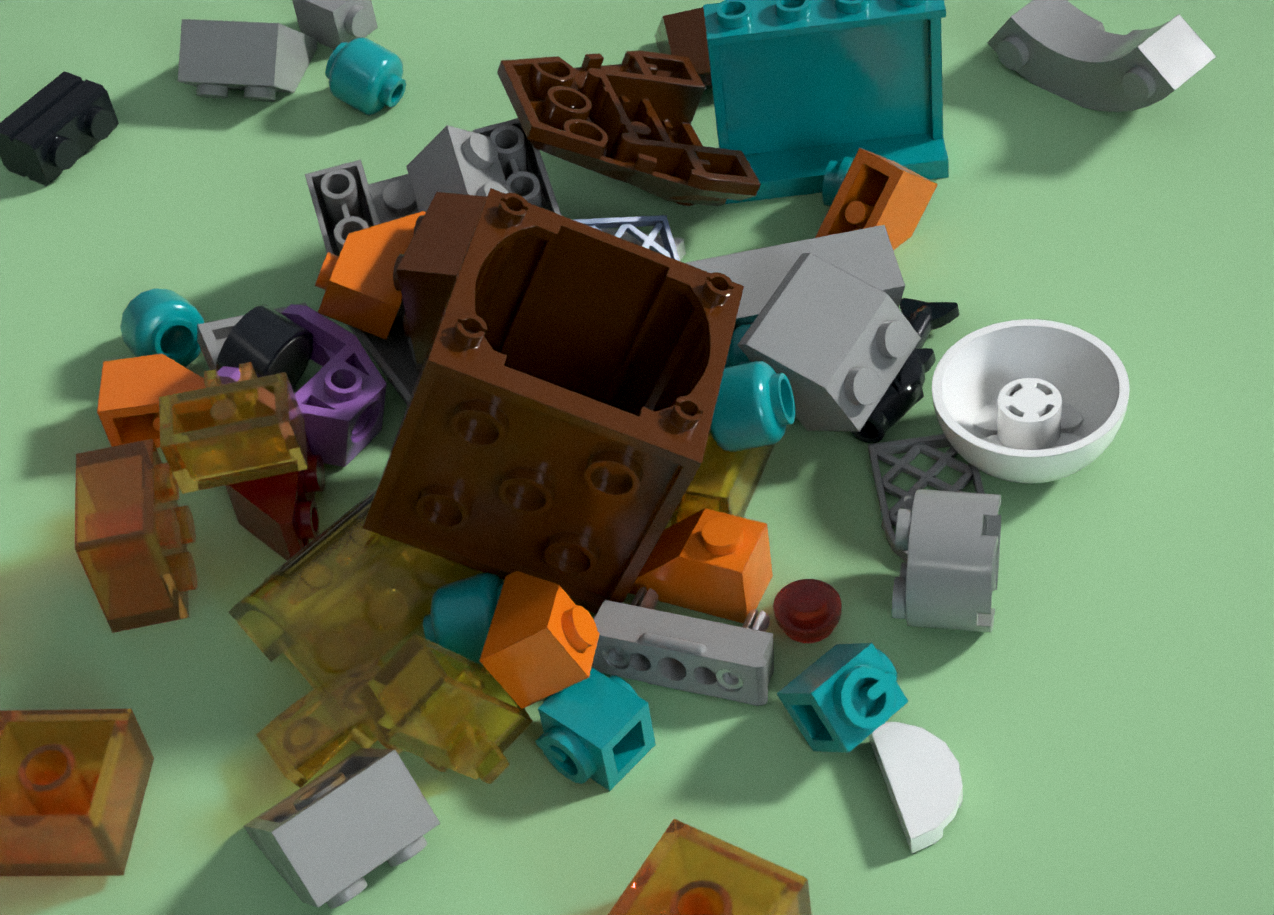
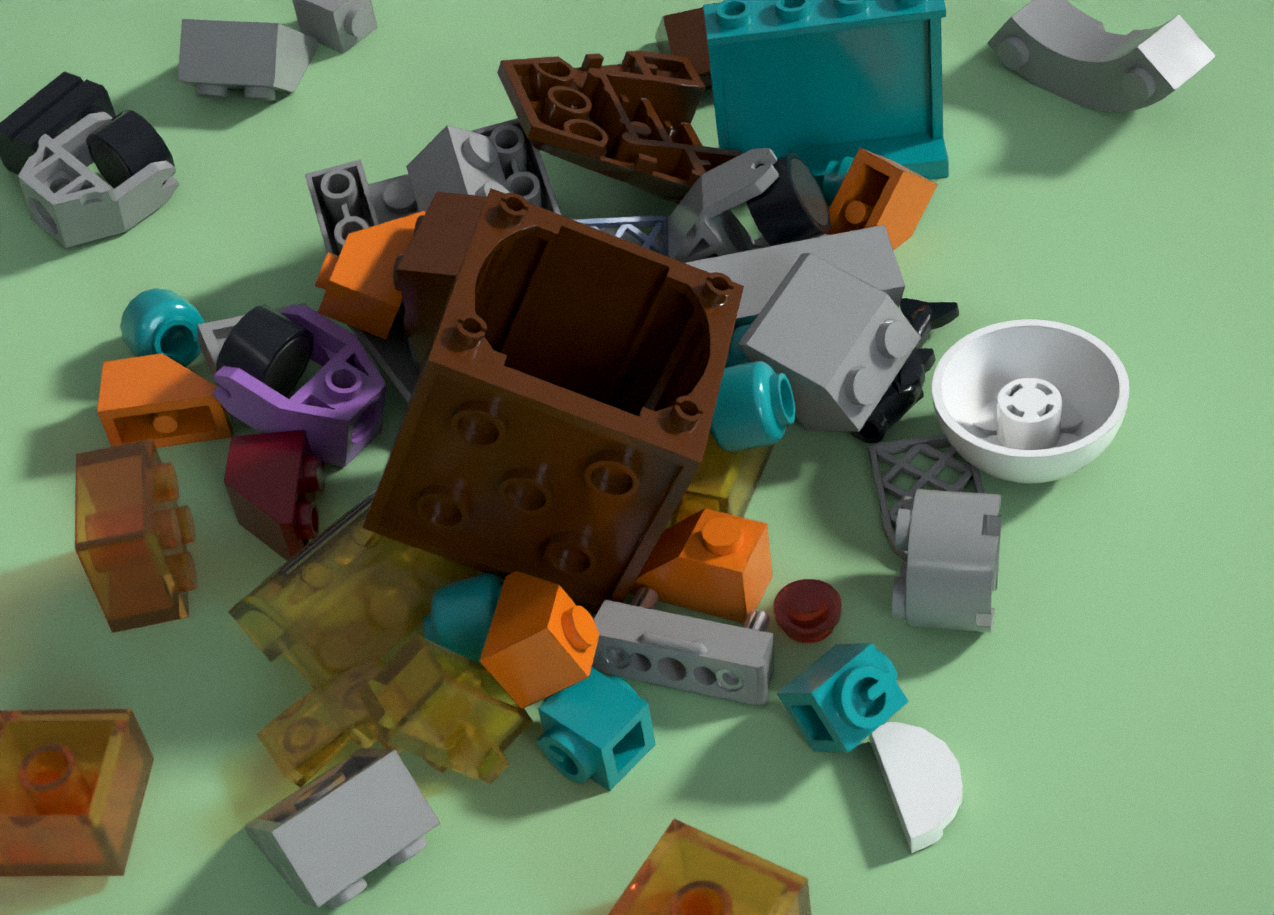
clear yellow brick [159,362,308,494] -> none
teal head [325,37,406,115] -> none
none -> light grey piece [18,110,179,248]
none -> light grey piece [668,148,831,263]

